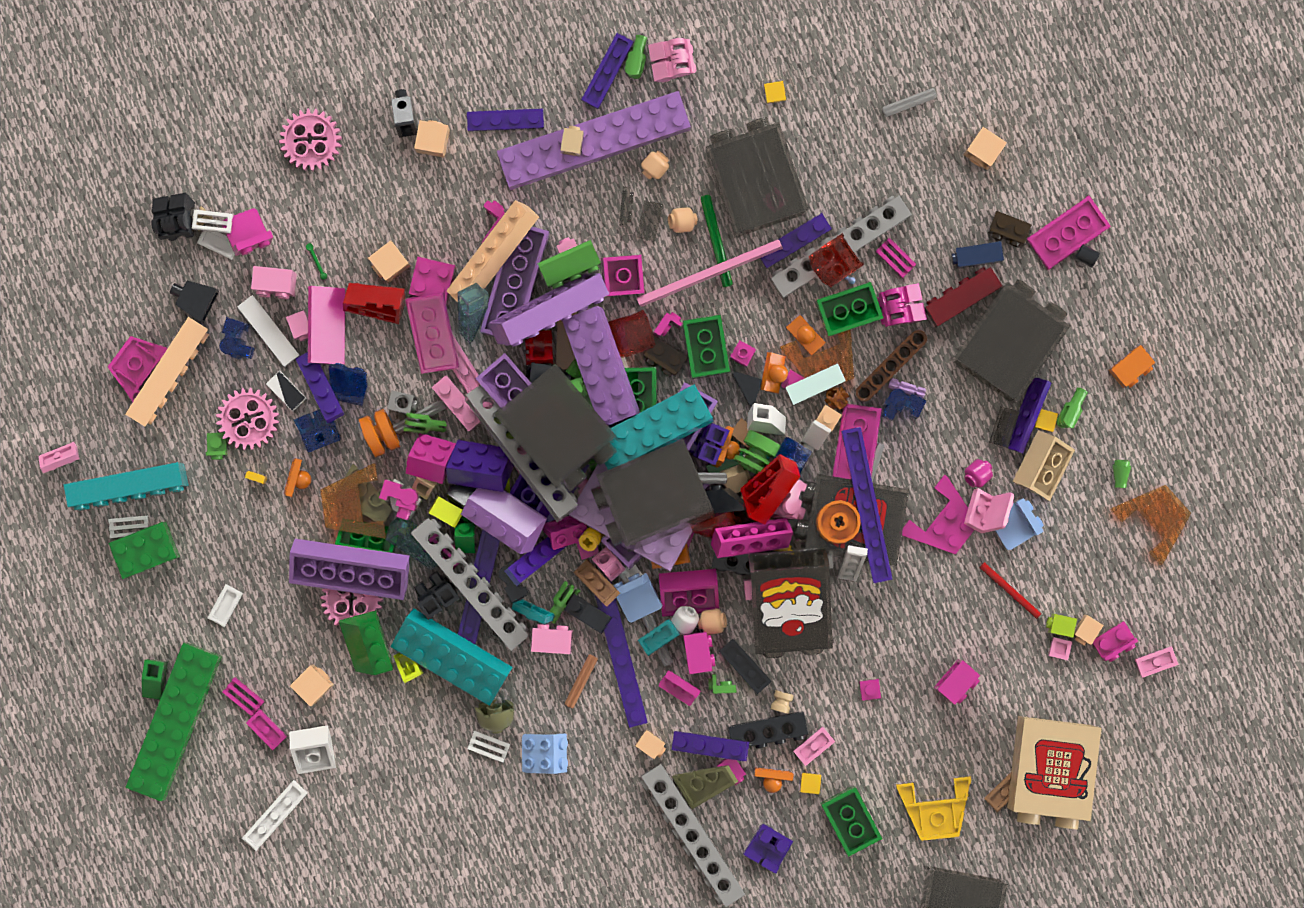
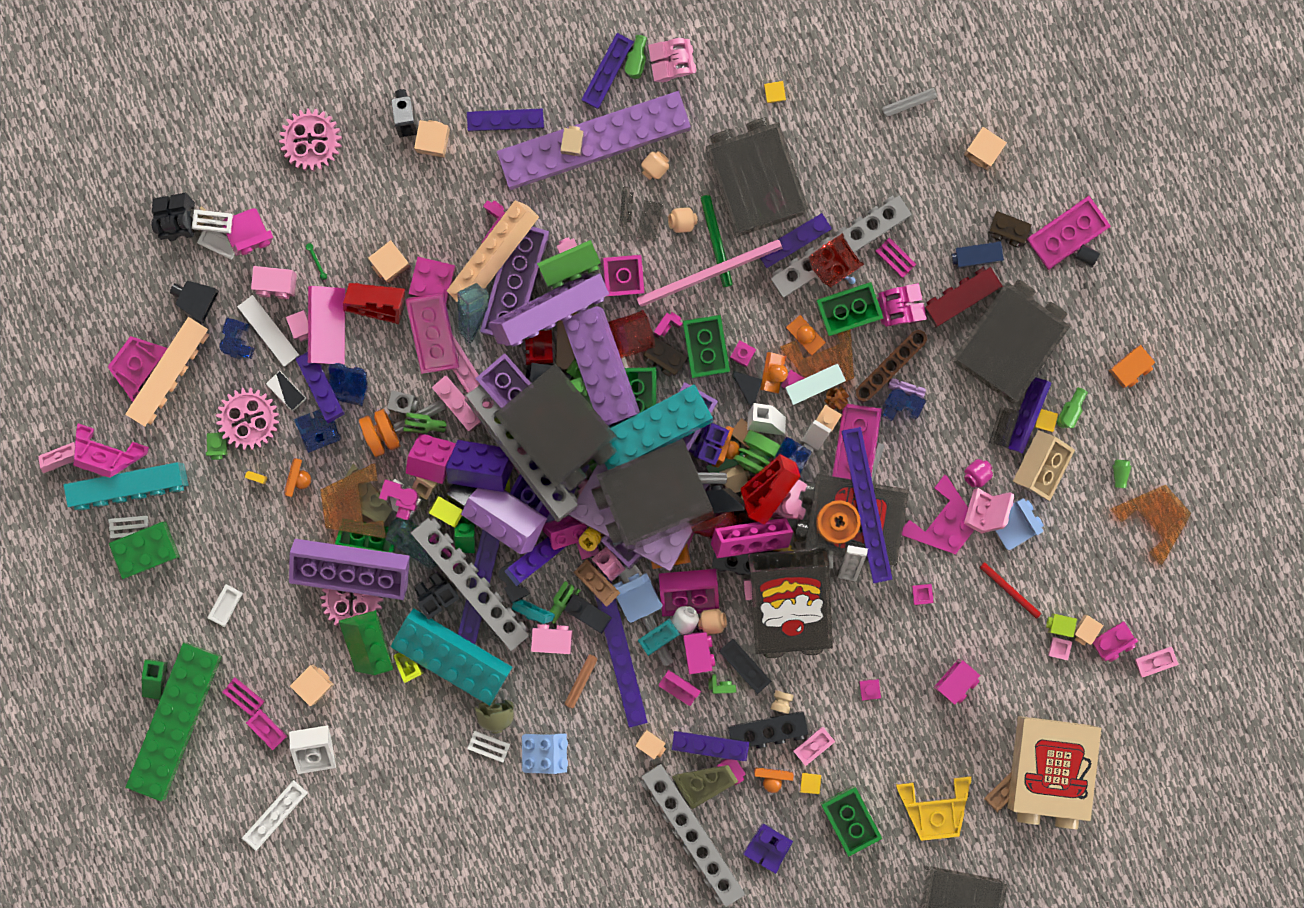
none -> dark pink wing [73,423,149,478]
none -> dark pink plate [912,584,934,605]

